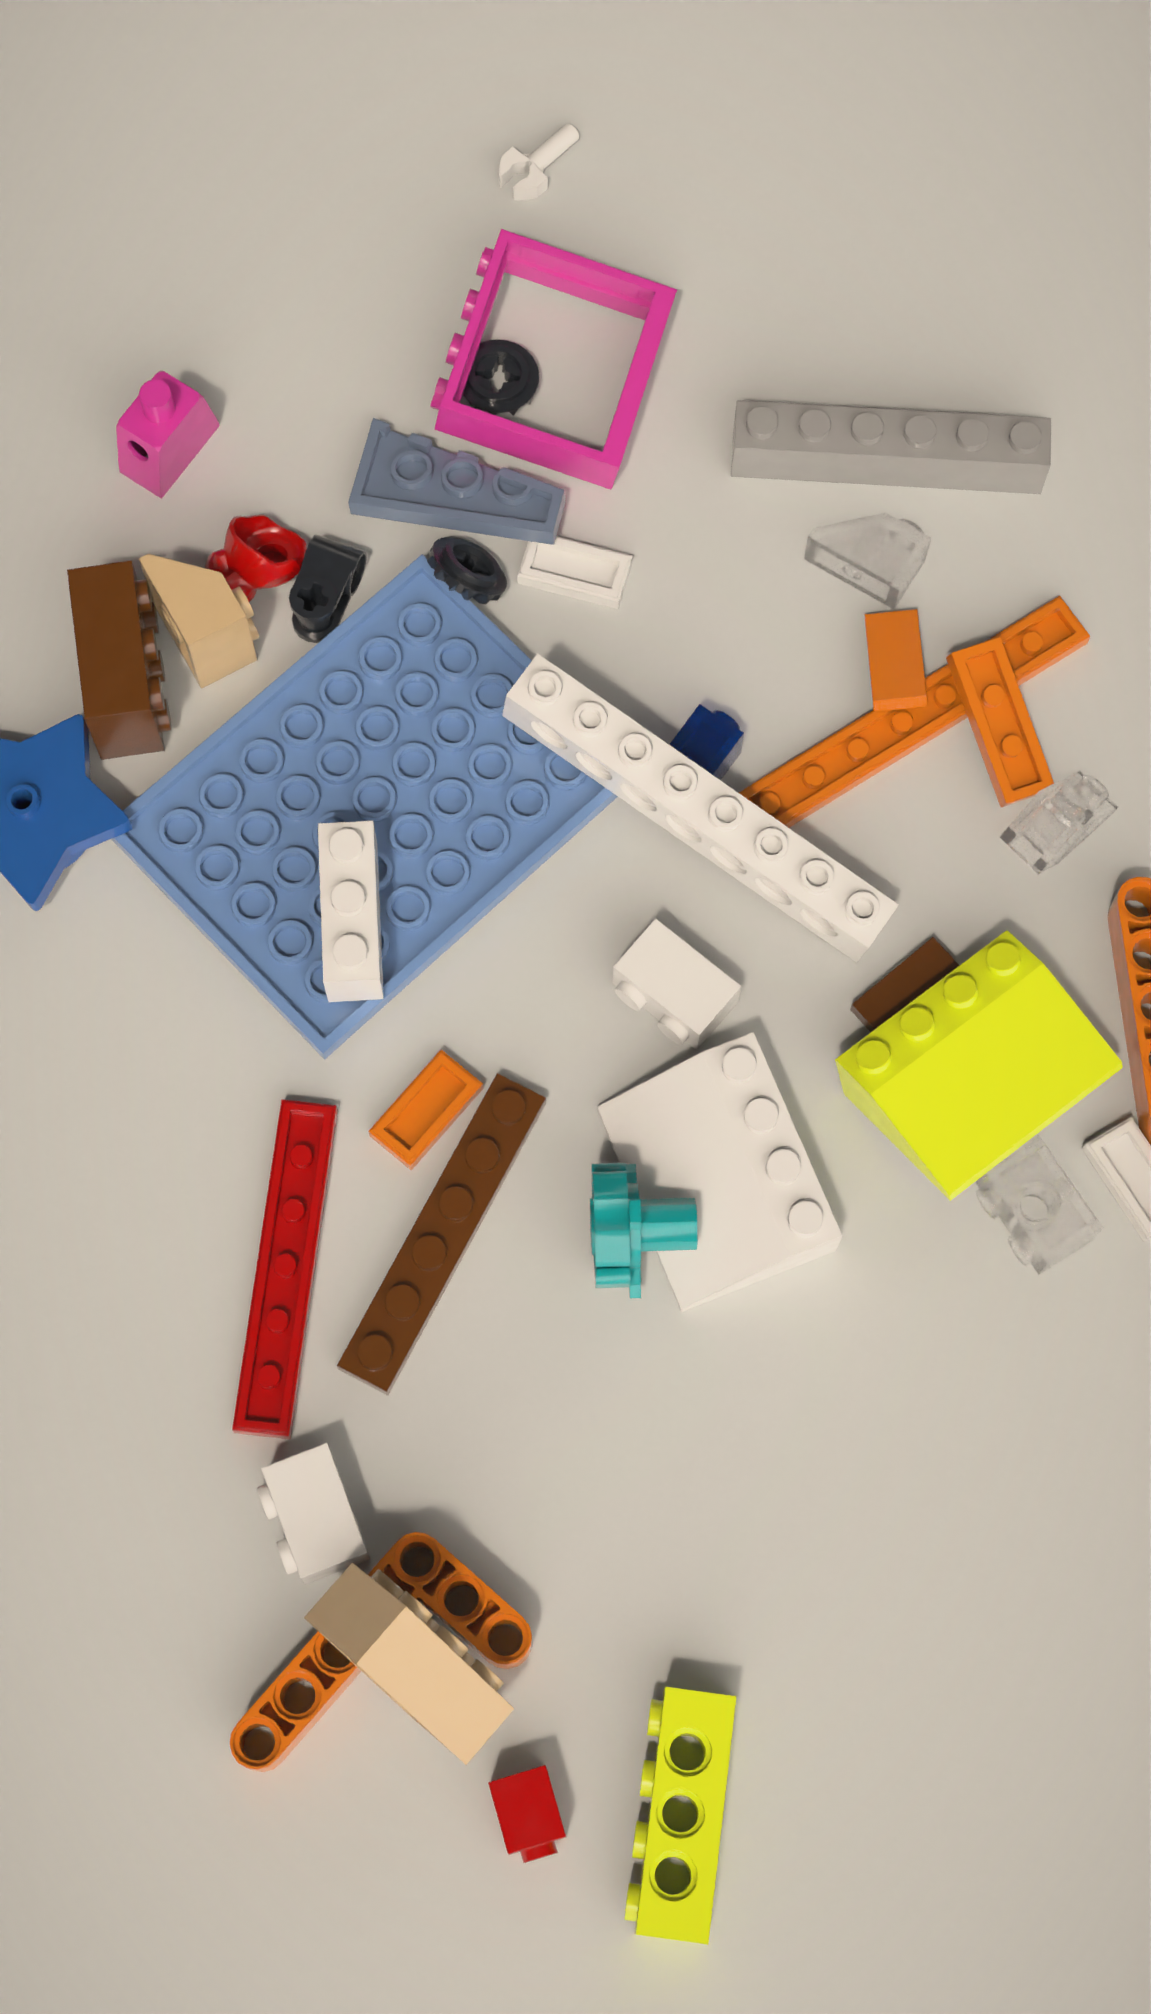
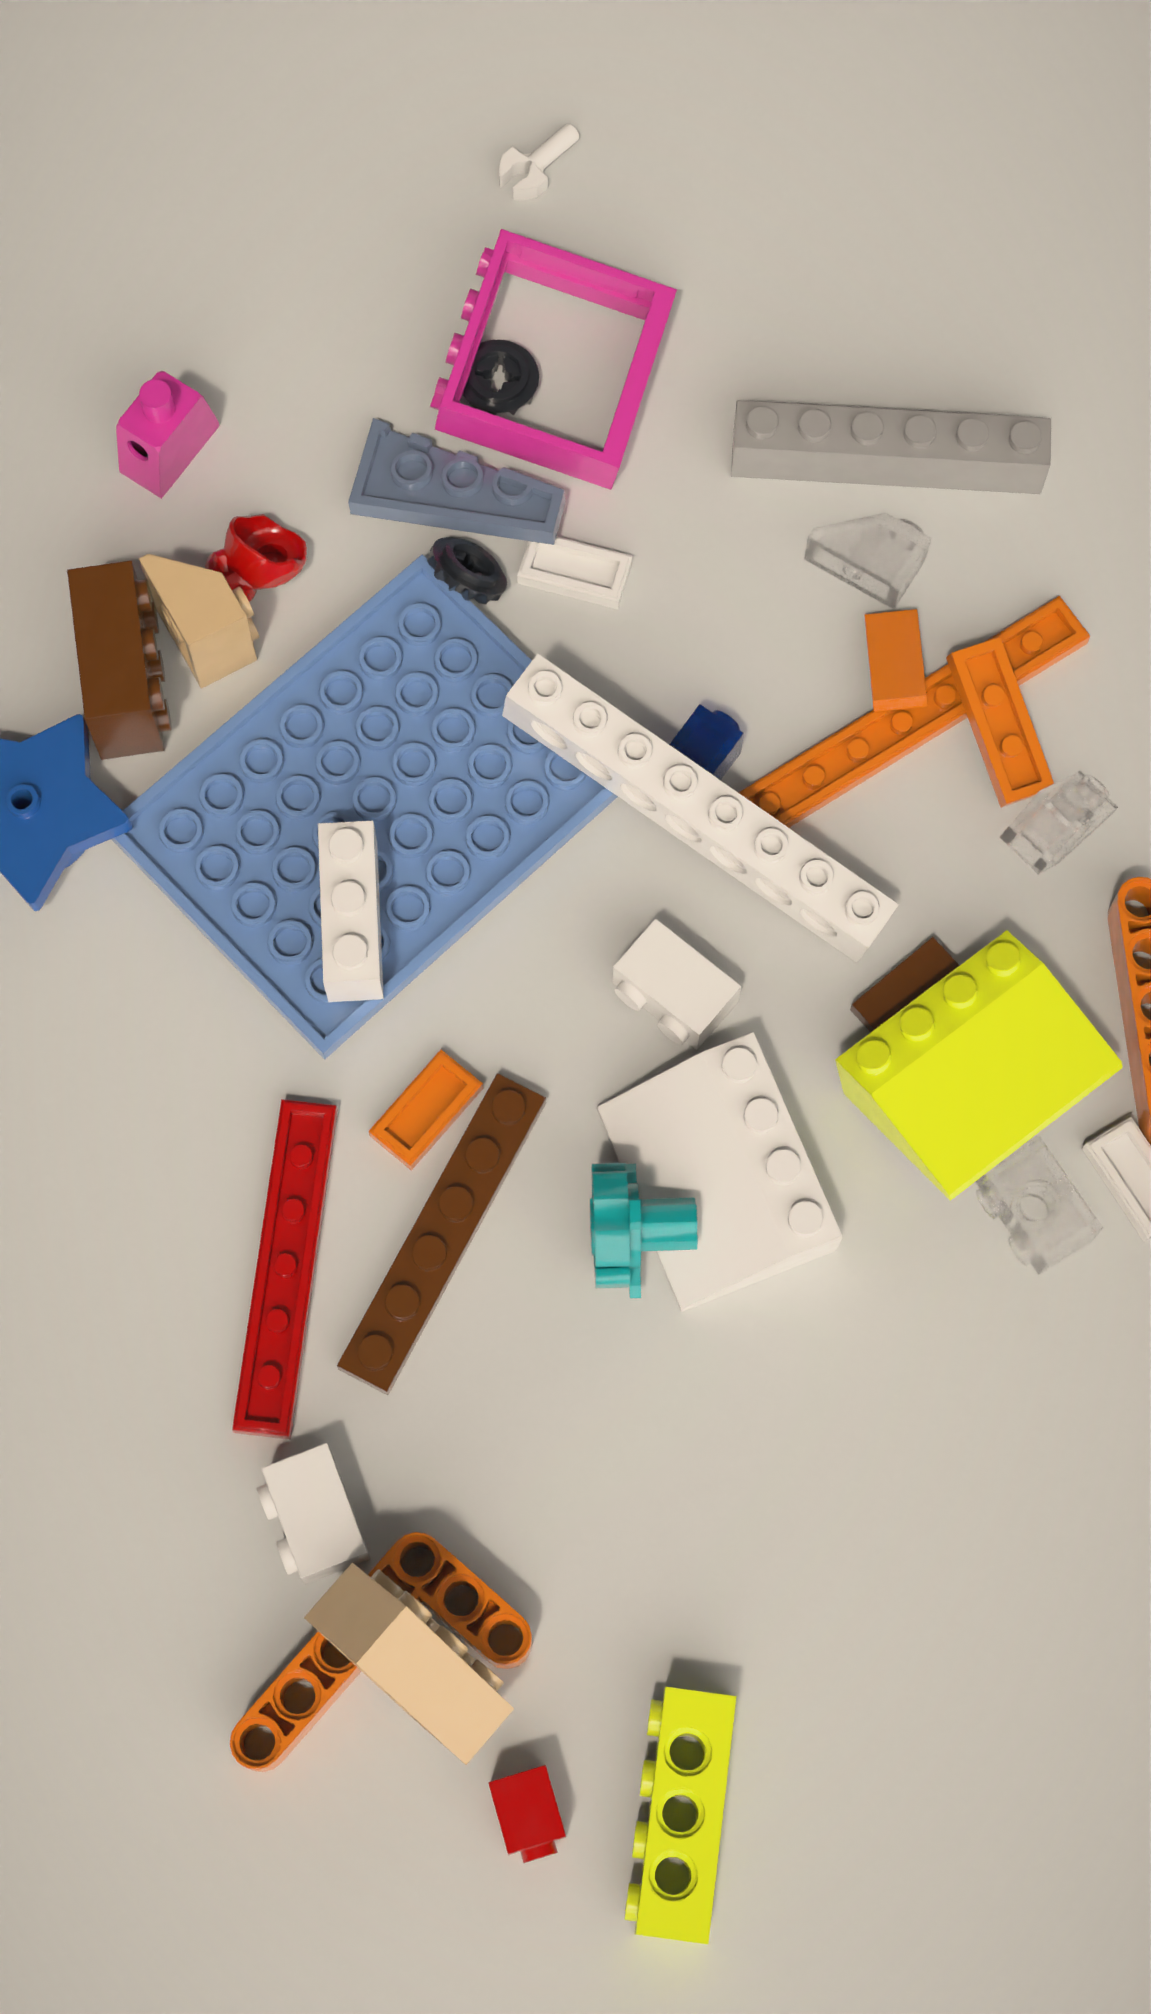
black piece [289,535,367,643] -> none

